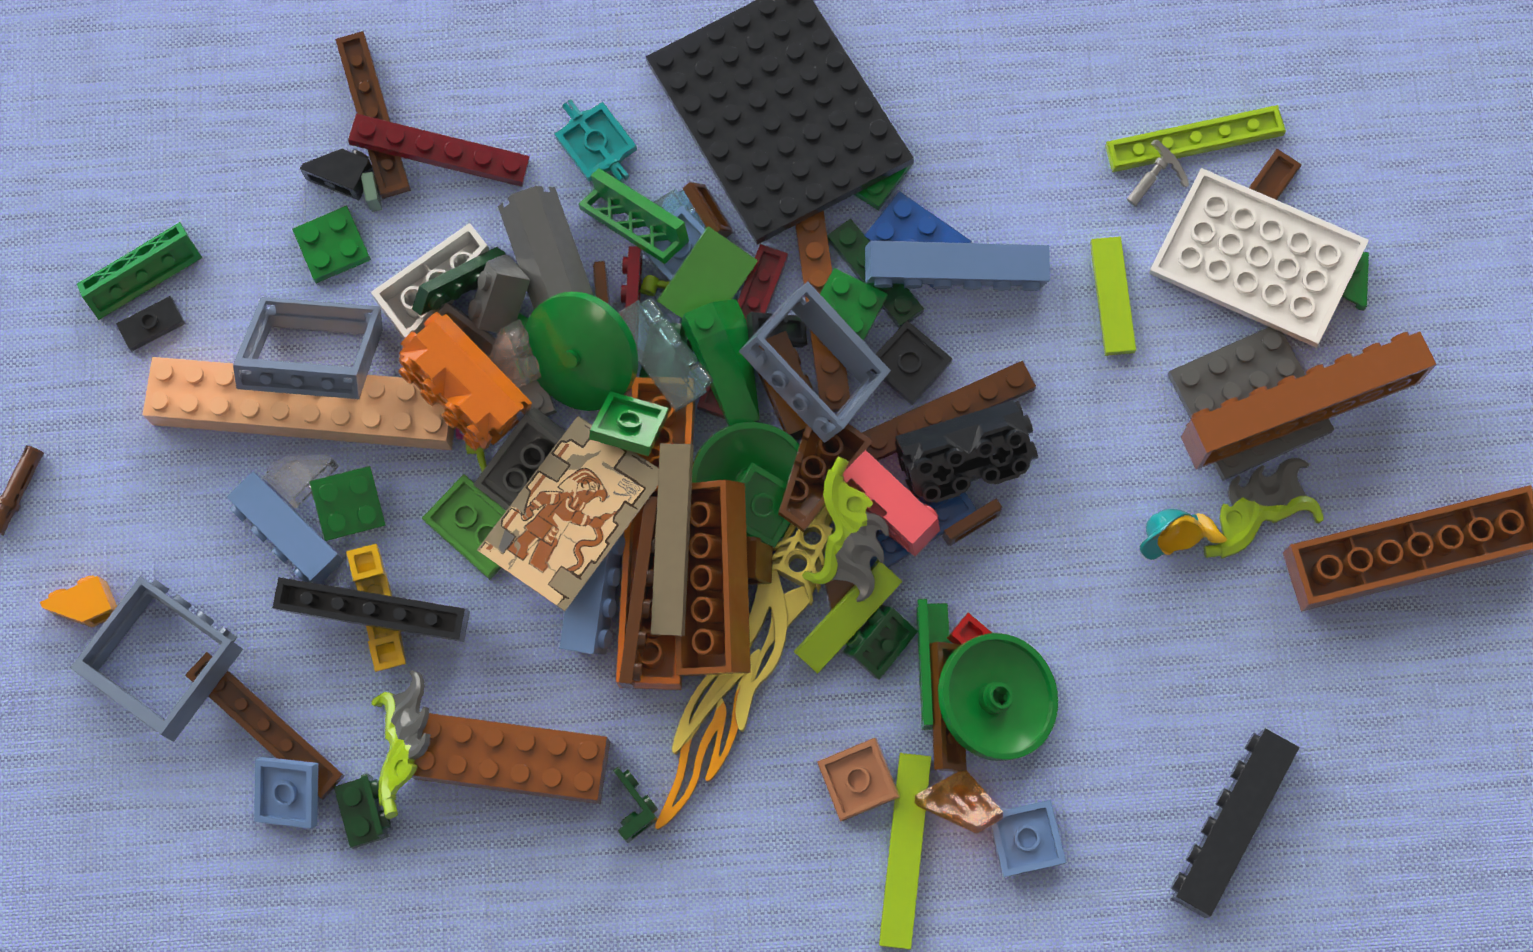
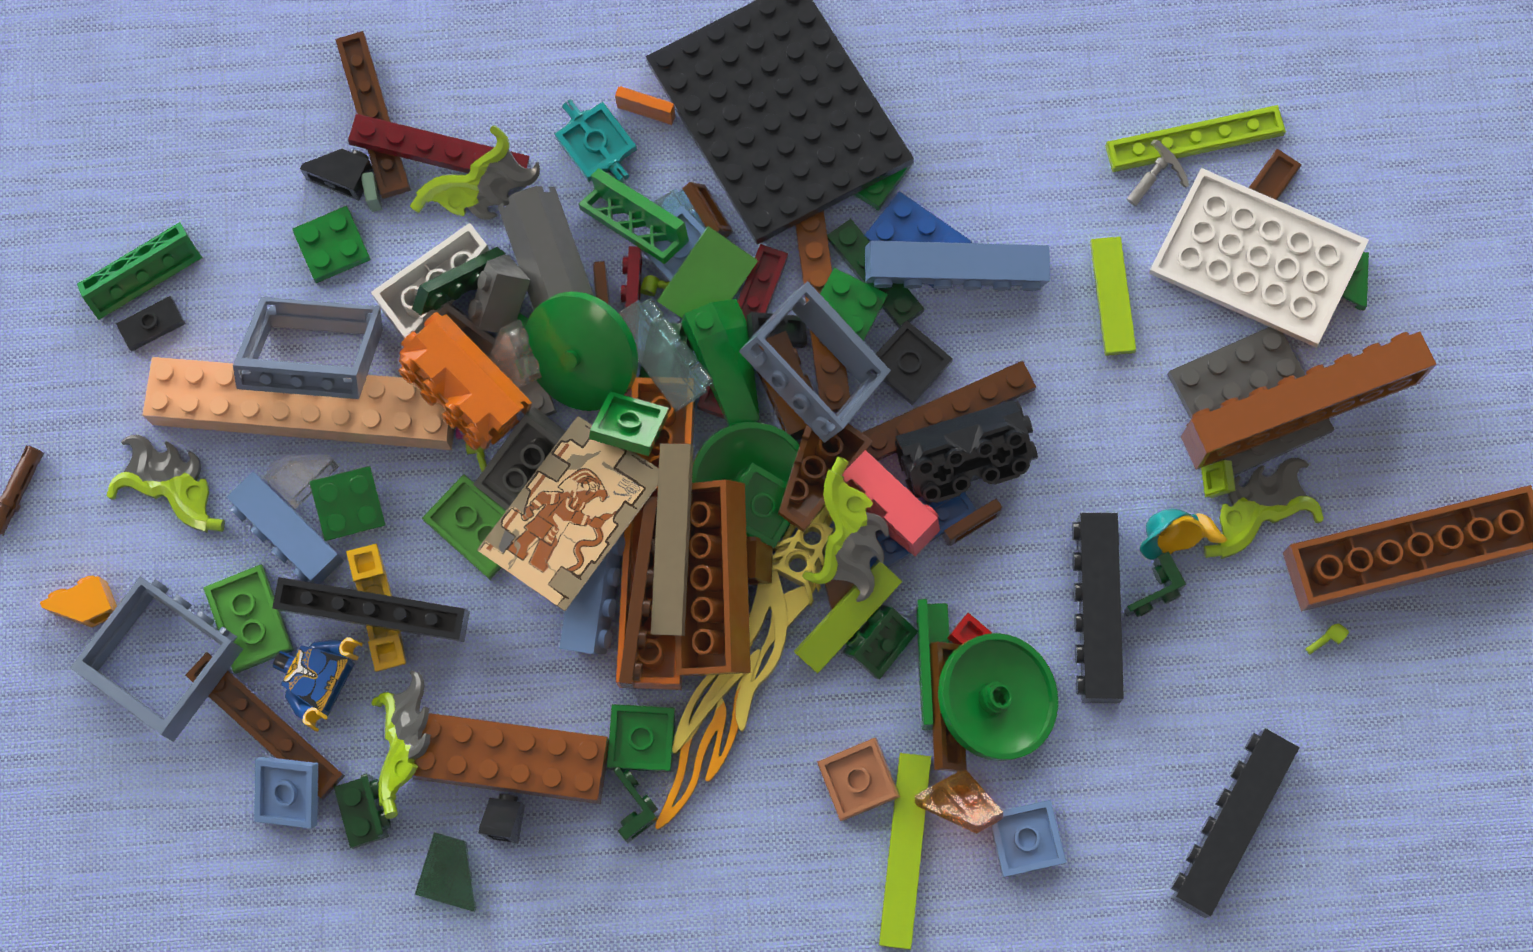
none -> piece [106,435,225,533]
none -> bright green tile [203,564,294,674]
none -> torso [273,638,363,732]
none -> piece [410,125,540,220]
none -> clear green wing [415,832,477,912]
none -> black slope [478,794,525,844]
none -> green plate [607,704,675,772]
none -> orange tile [615,86,675,125]
none -> black brick [1072,513,1124,703]
none -> dark green bracket [1124,551,1186,617]
none -> lime tile [1201,460,1236,498]
none -> lime hand [1305,623,1349,655]

